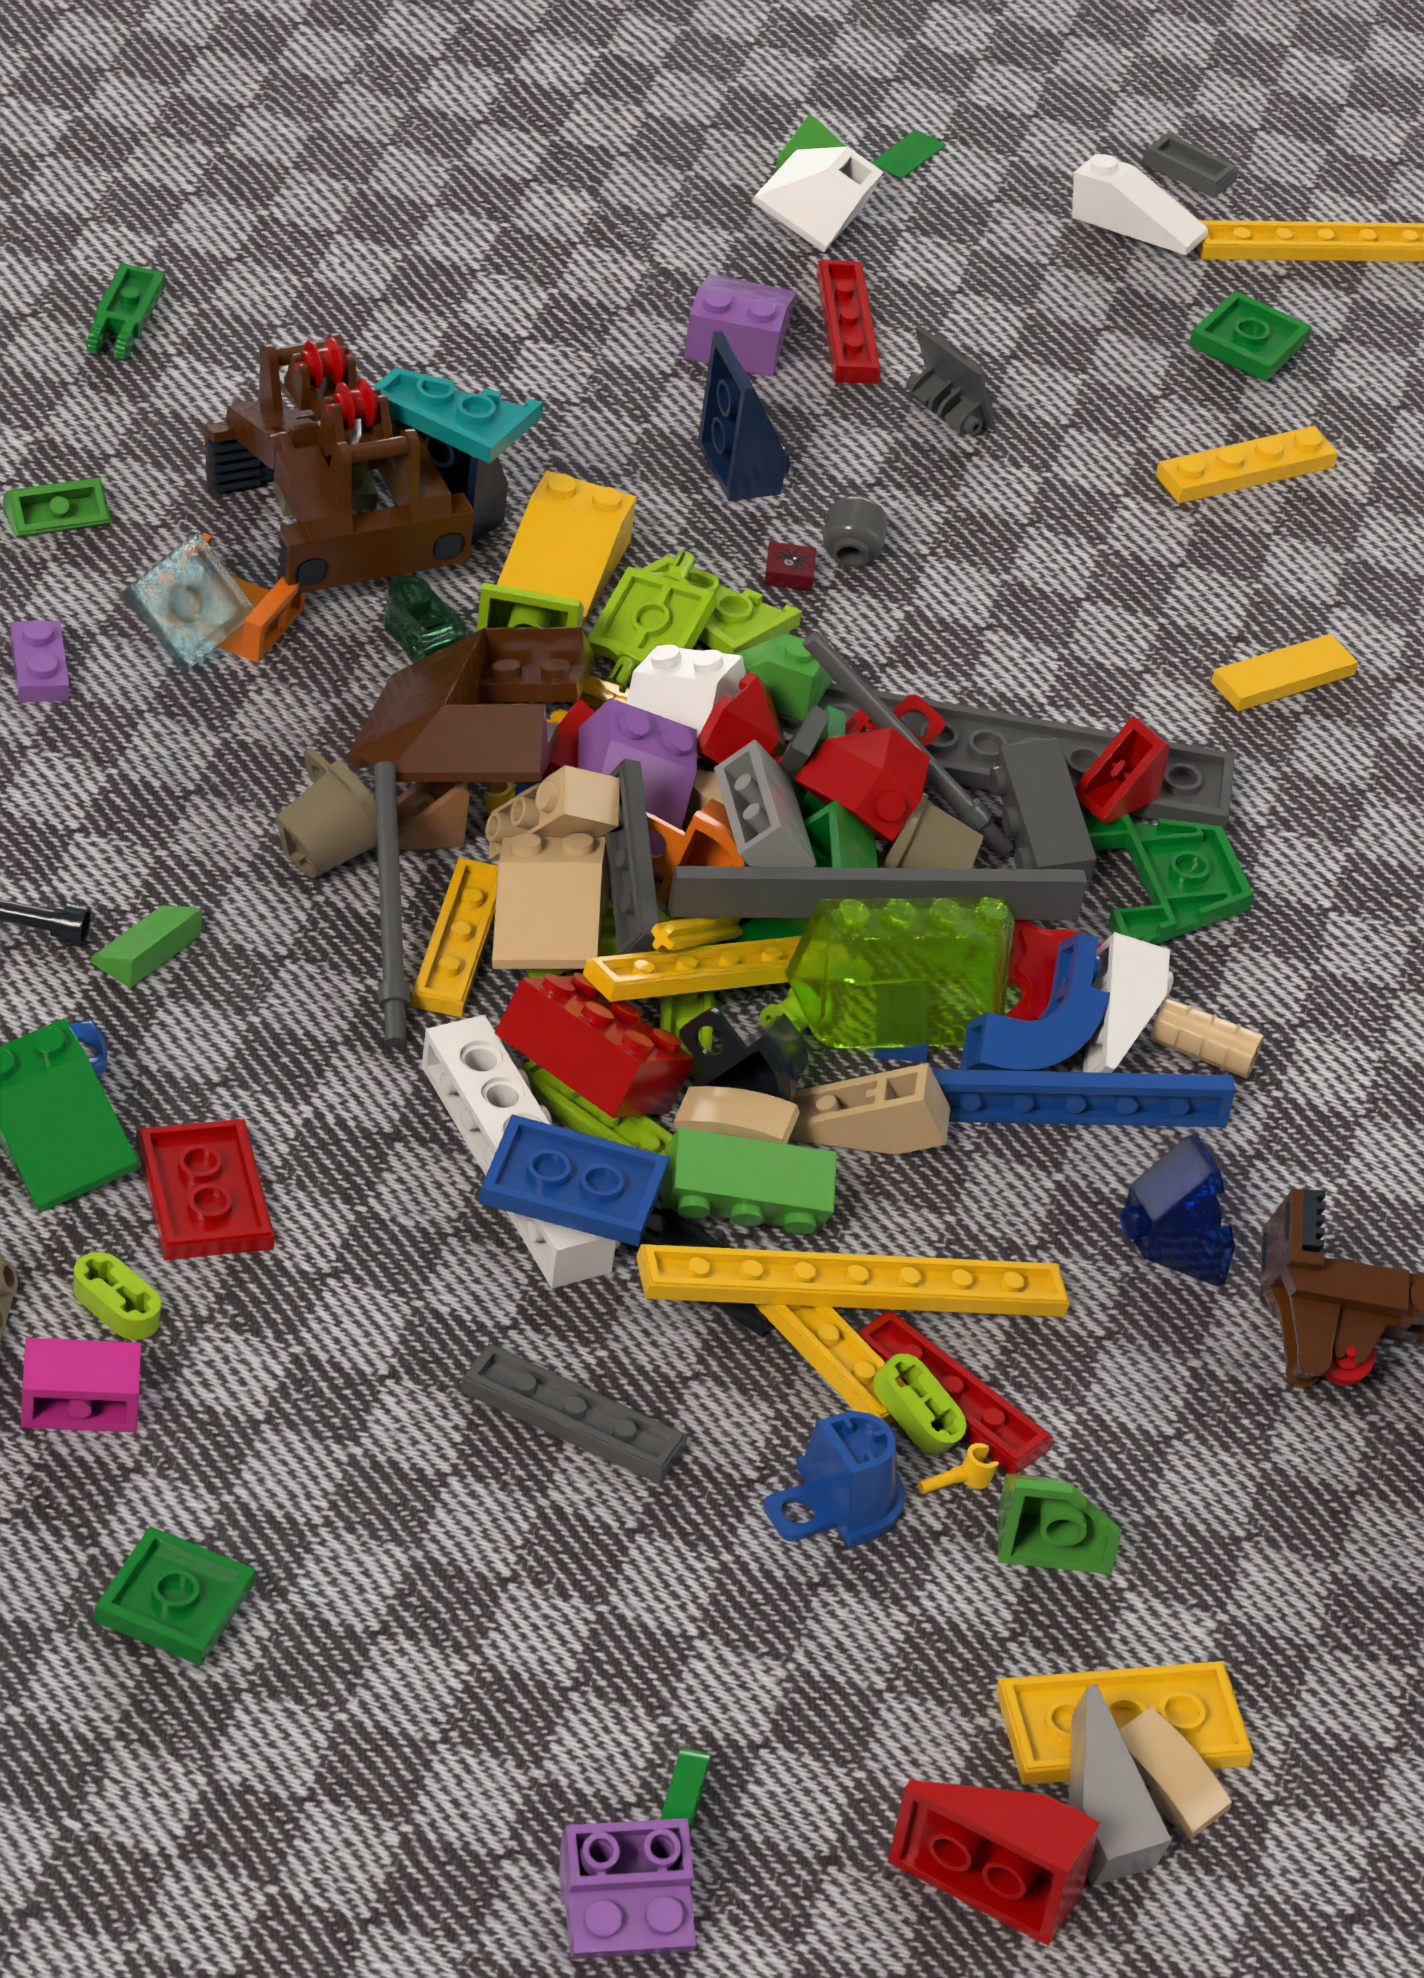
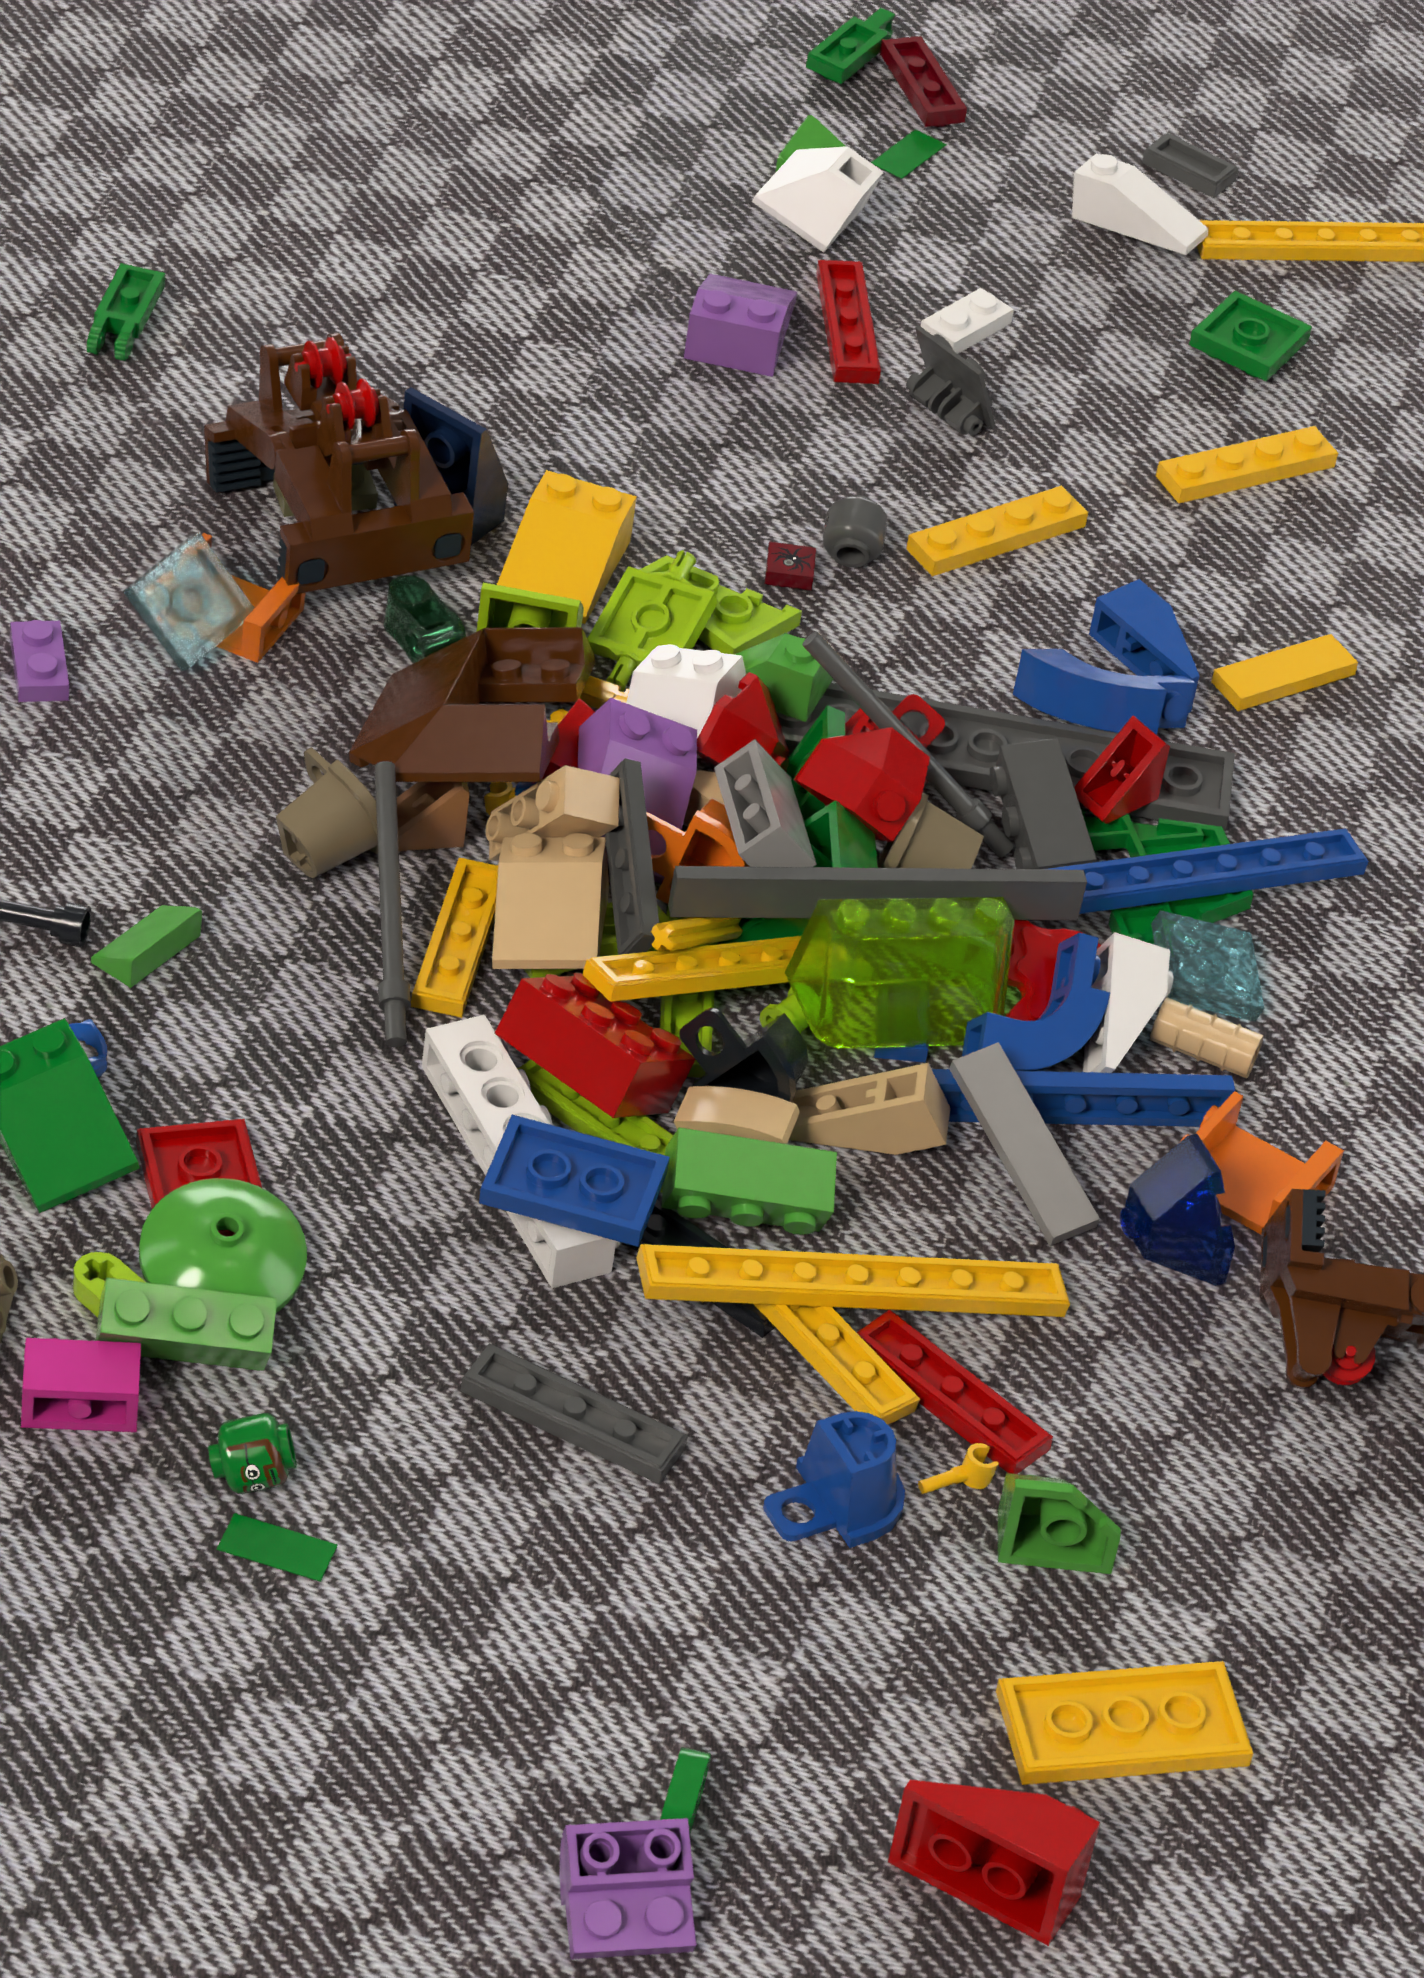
bright green slope [2,477,111,538] -> none
green plate [94,1526,256,1666] -> none
teal wing [373,367,544,464] -> none
dark blue slope [697,331,790,501] -> none
dark grey tile [778,705,831,782] -> none
lime beam [873,1353,967,1455] -> none
light grey slope [1069,1685,1172,1886] -> none
tan slope [1119,1706,1232,1840] -> none
none -> bright green brick [95,1278,277,1371]
none -> bright green dish [139,1178,307,1313]
none -> green head [208,1413,297,1494]
none -> green sticker [216,1513,338,1582]
none -> green hinge [806,7,895,84]
none -> dark red plate [880,36,967,127]
none -> yellow plate [906,485,1088,577]
none -> white plate [921,288,1014,354]
none -> light grey tile [949,1042,1100,1246]
none -> blue arch [1013,649,1195,735]
none -> blue tile [1028,828,1369,921]
none -> blue slope [1089,579,1200,713]
none -> clear light blue plate [1151,910,1265,1022]
none -> orange panel [1172,1091,1344,1235]

